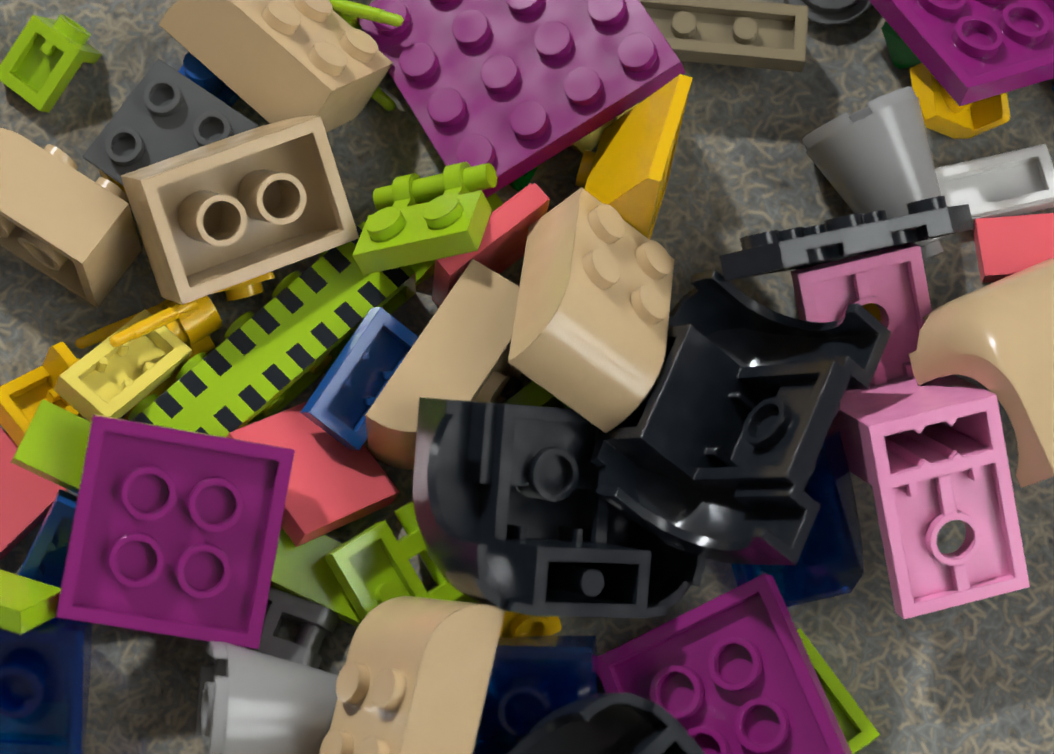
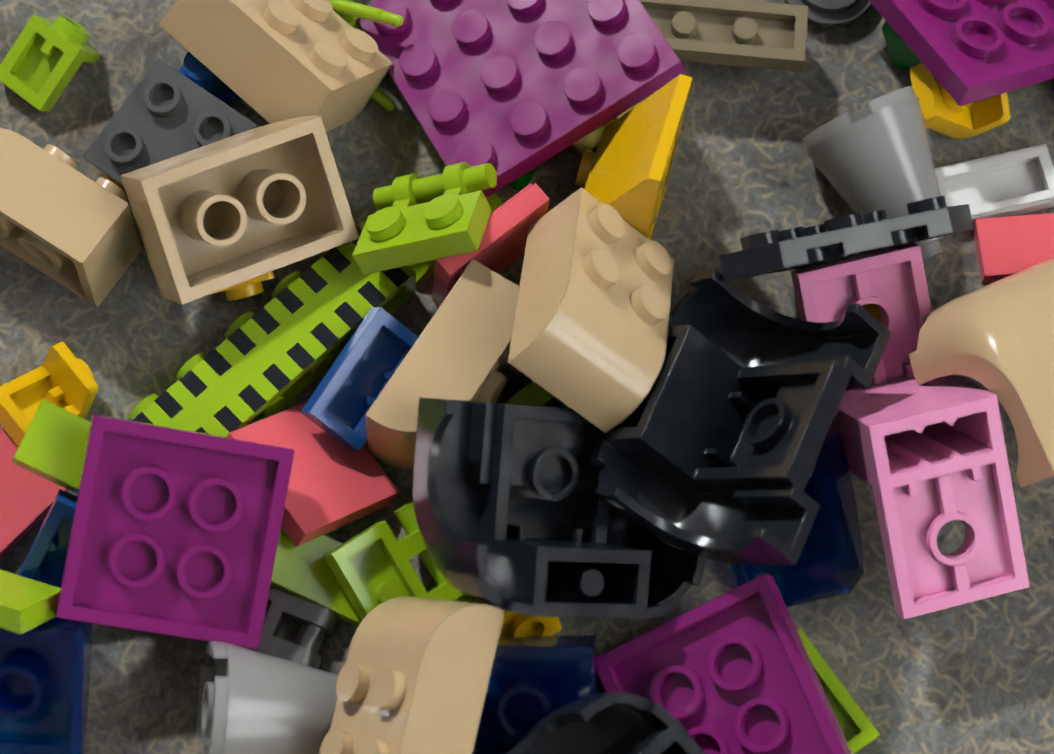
light yellow tile [54,309,192,422] -> none
yellow plant [75,295,223,420] -> none

